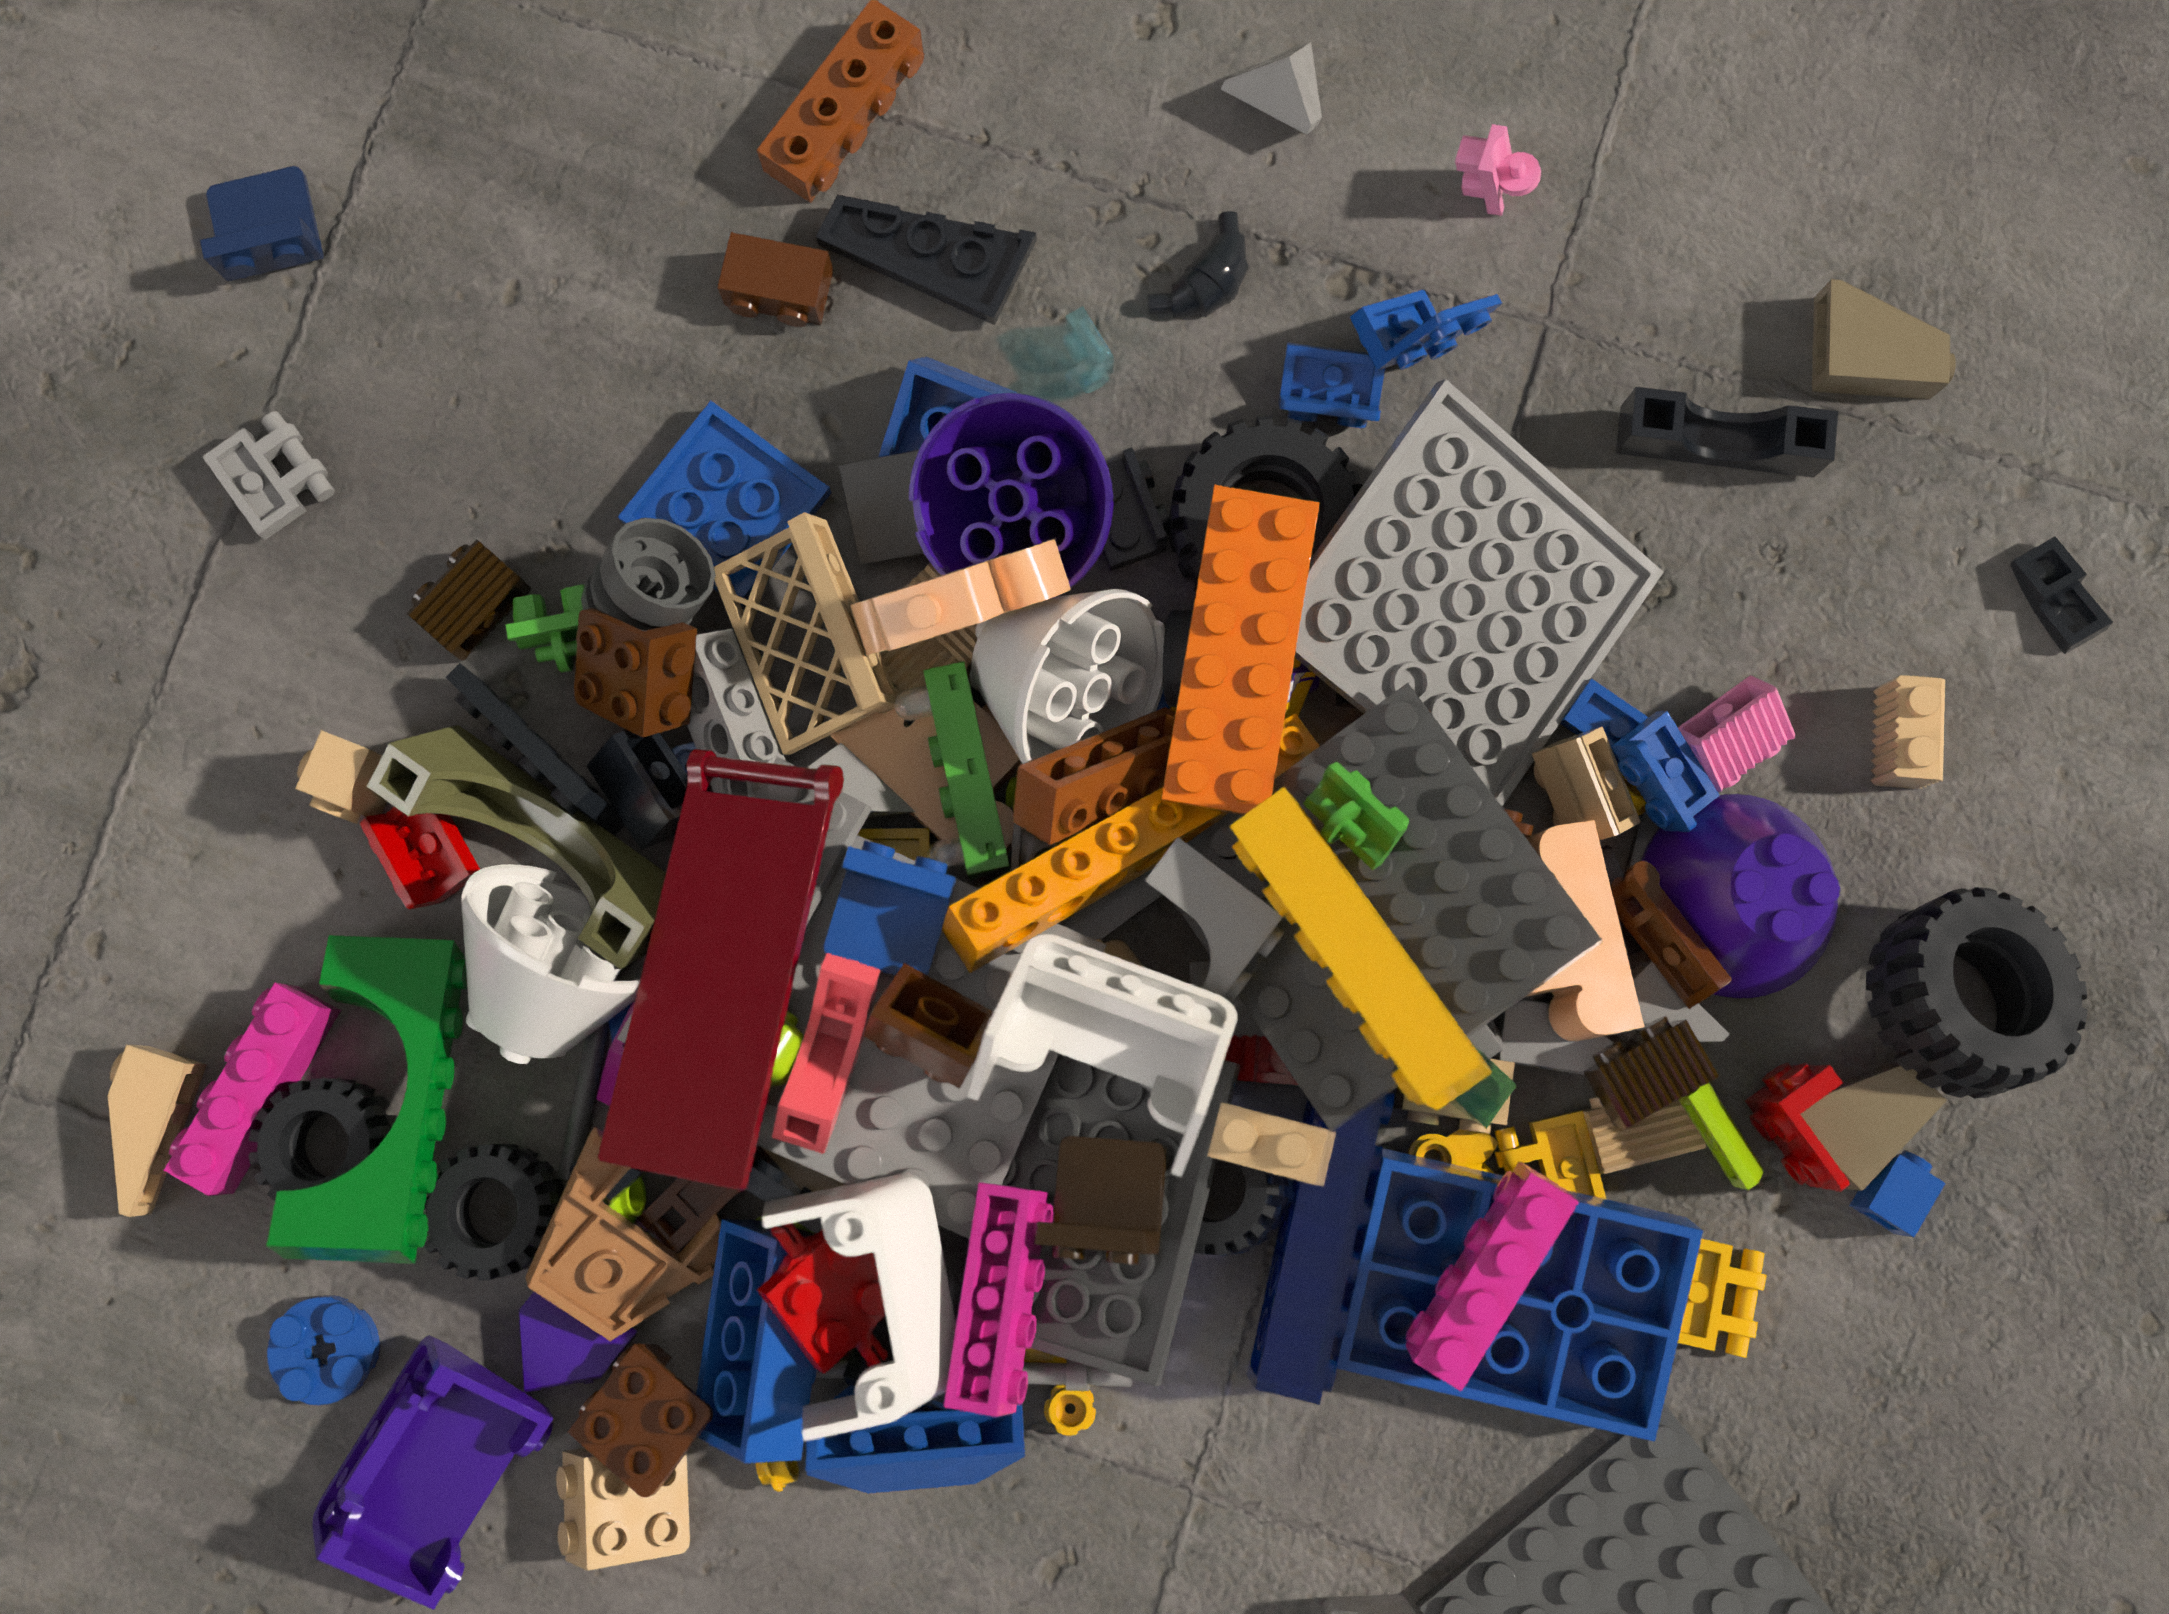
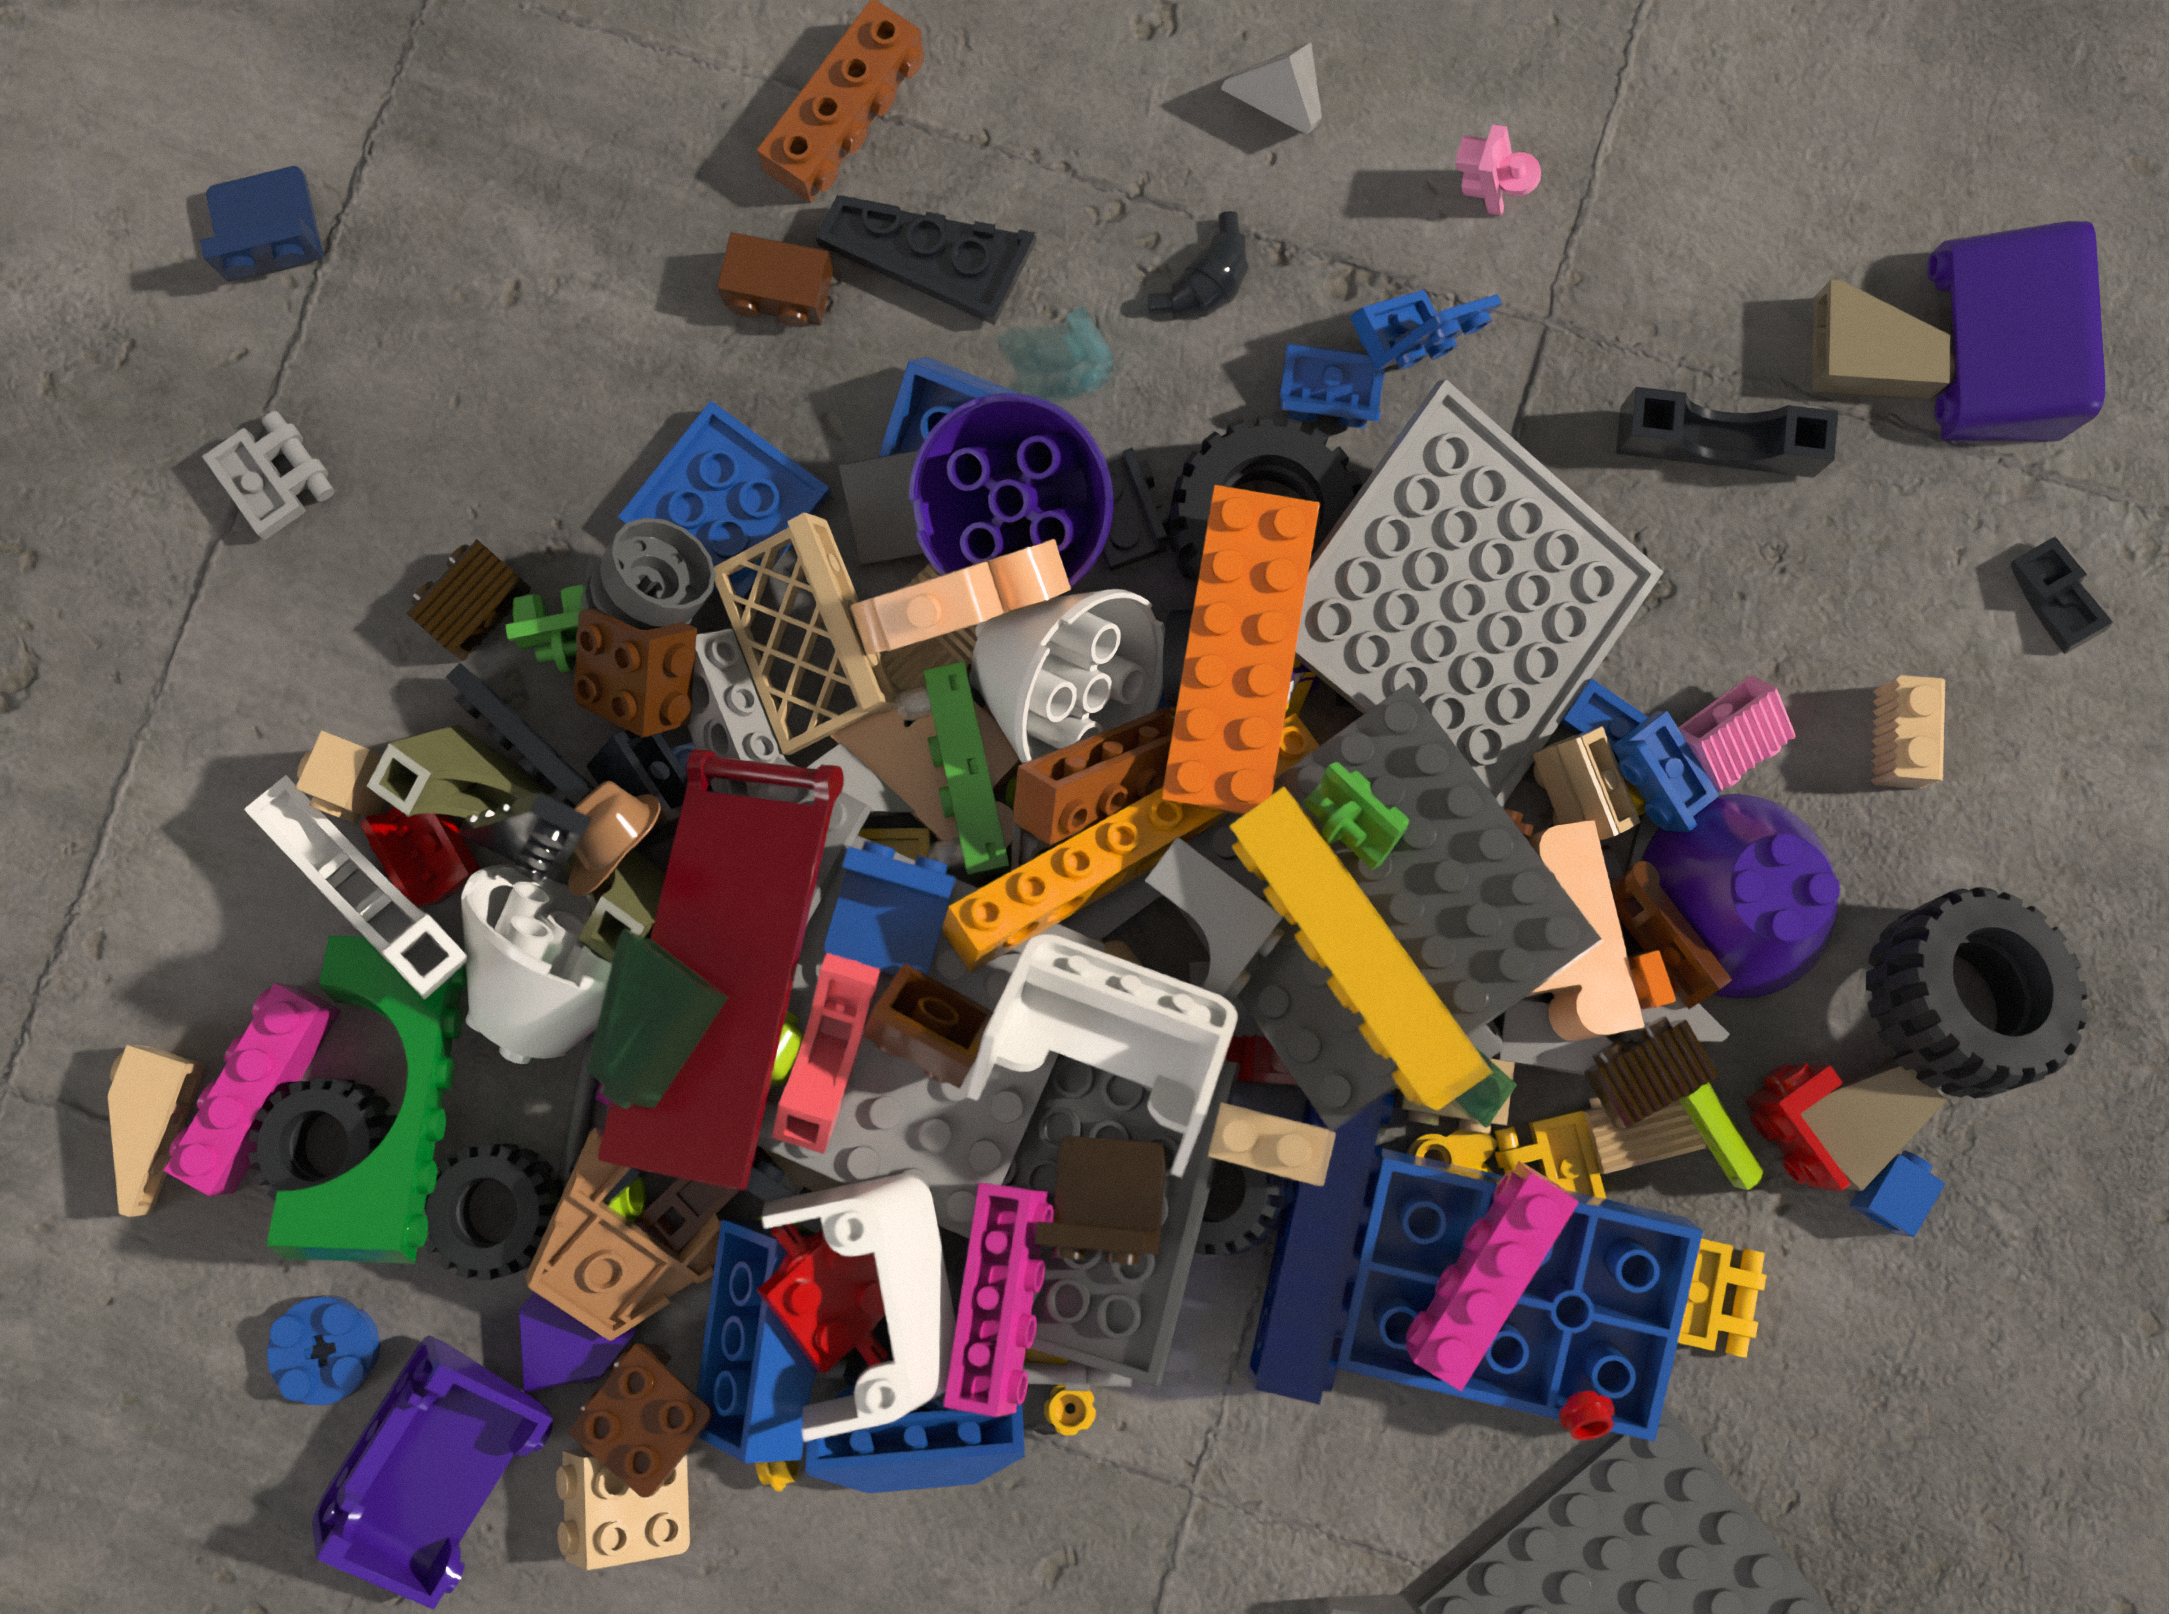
none -> white arch [244,775,467,1000]
none -> black wing [457,793,592,881]
none -> medium nougat piece [568,781,661,897]
none -> clear green slope [587,929,728,1109]
none -> red plate [1558,1391,1615,1440]
none -> orange plate [1628,950,1676,1010]
none -> dark purple windscreen [1927,221,2105,441]

